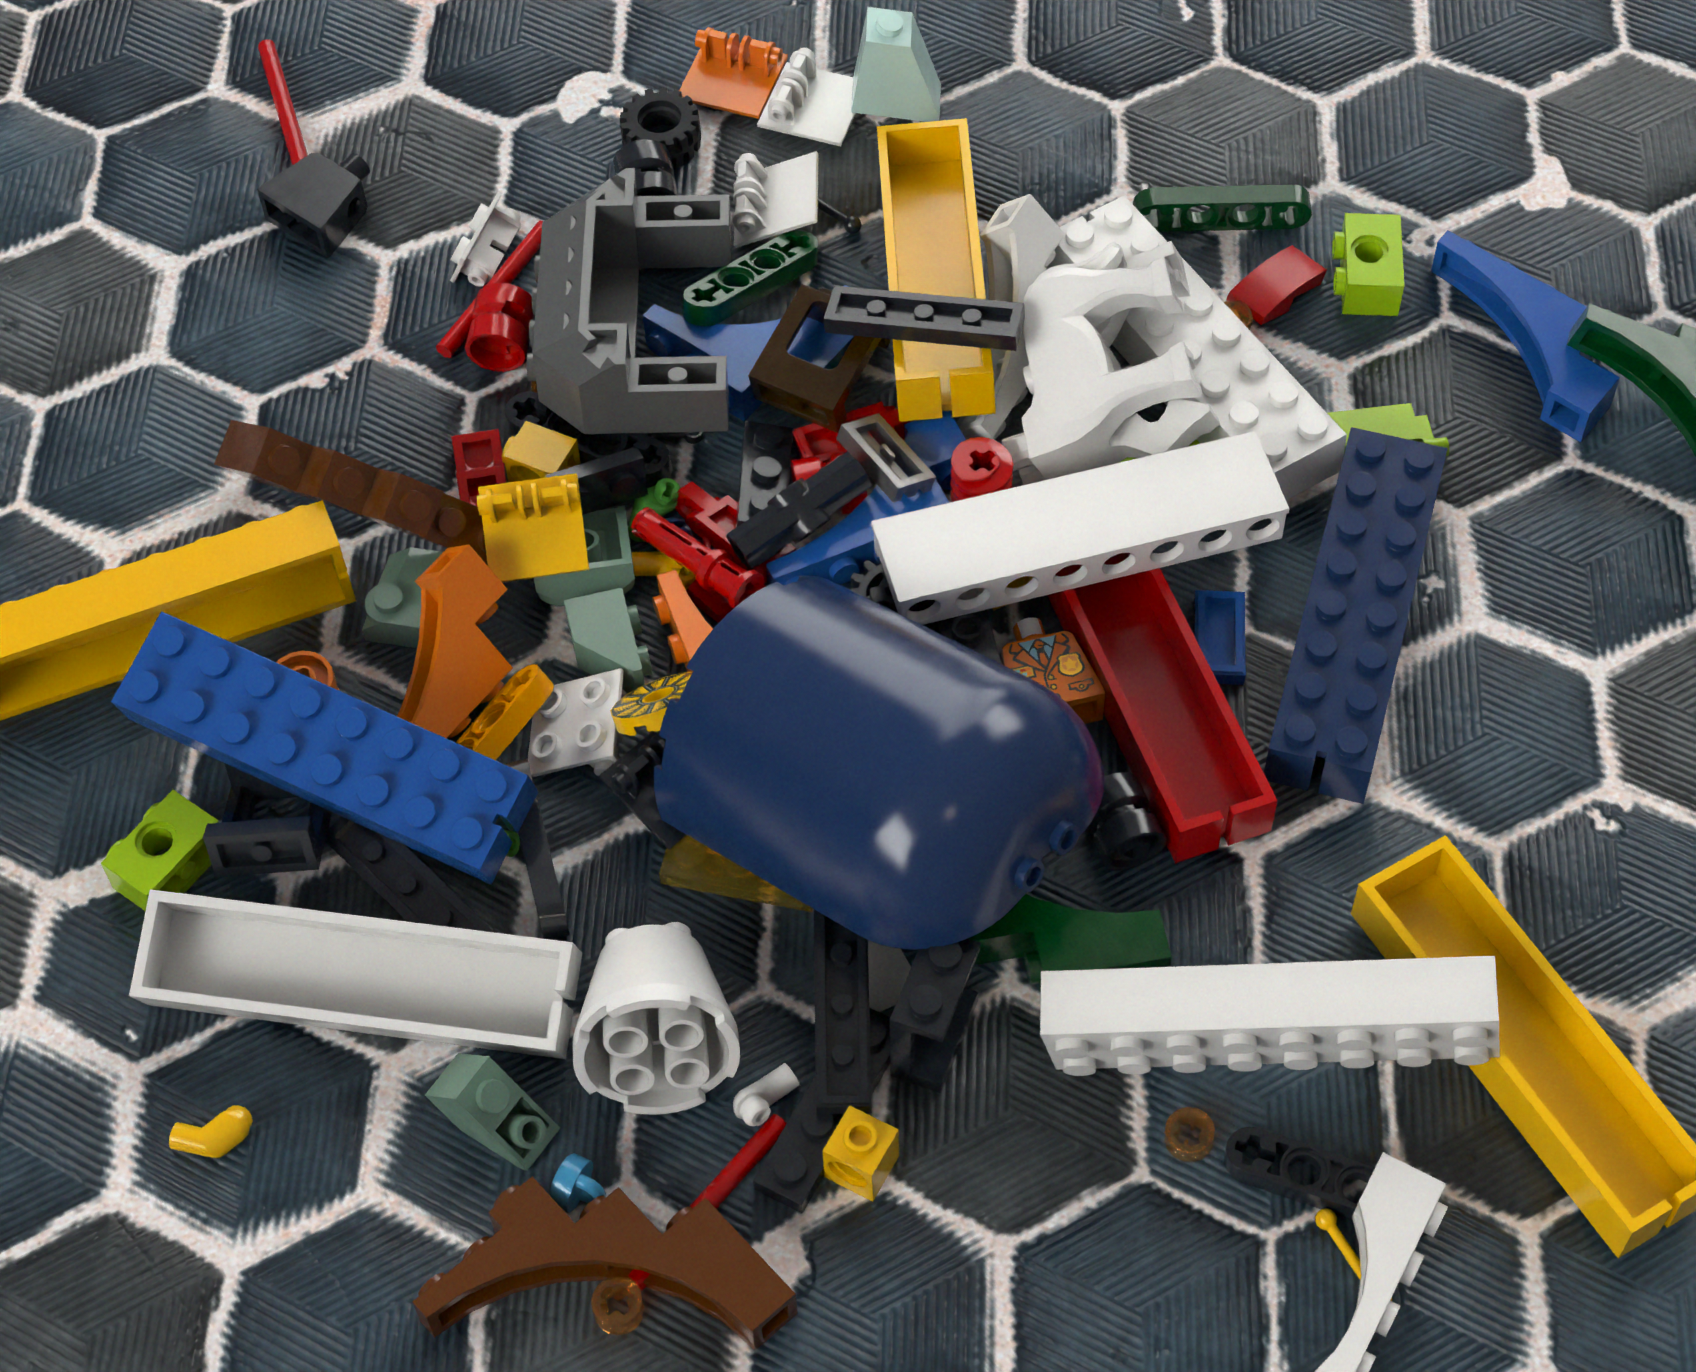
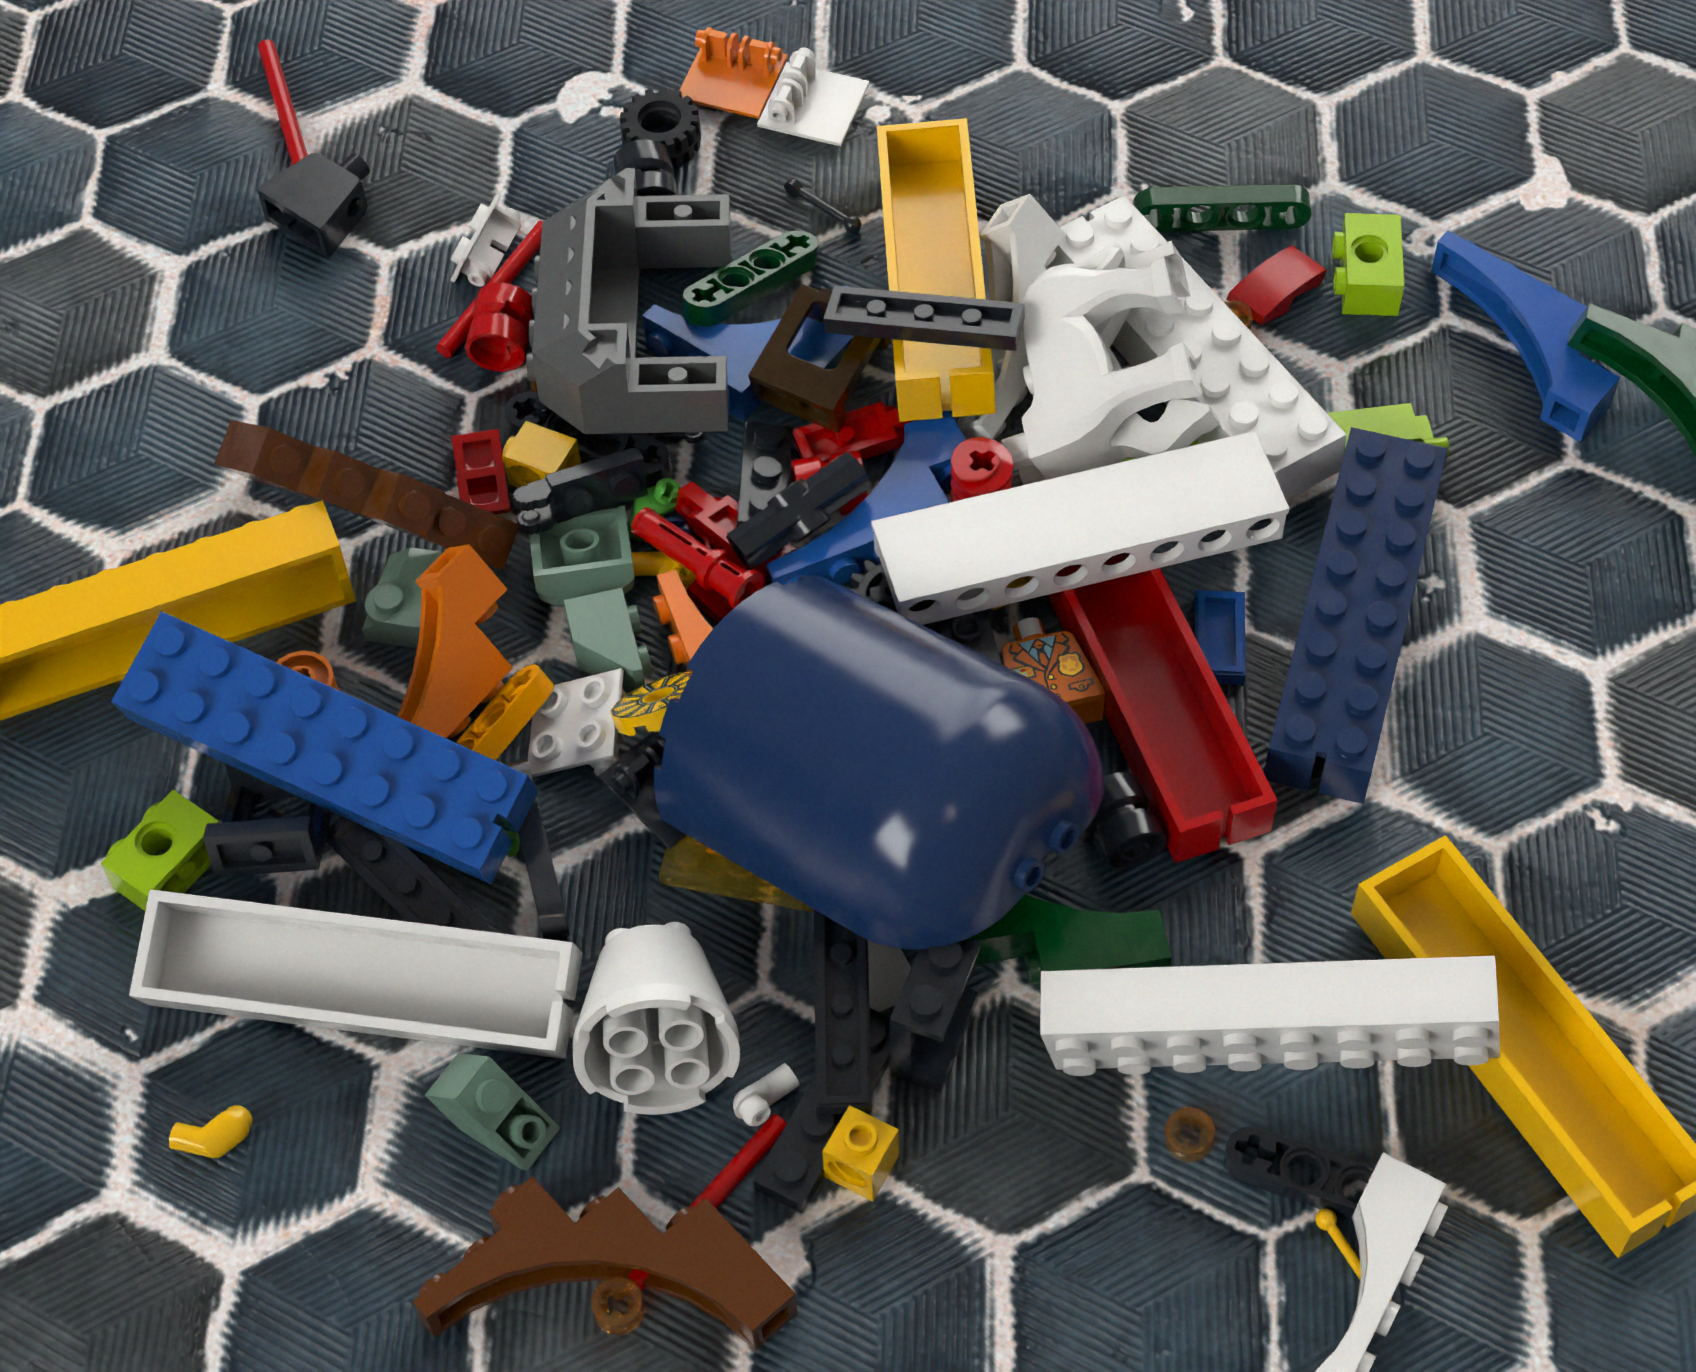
yellow hinge [477,473,589,582] -> none
dark azure tile [549,1153,606,1213] -> none
white hinge [732,151,819,248] -> none
flat silver tile [836,413,936,503] -> none
light aqua slope [851,7,941,122] -> none

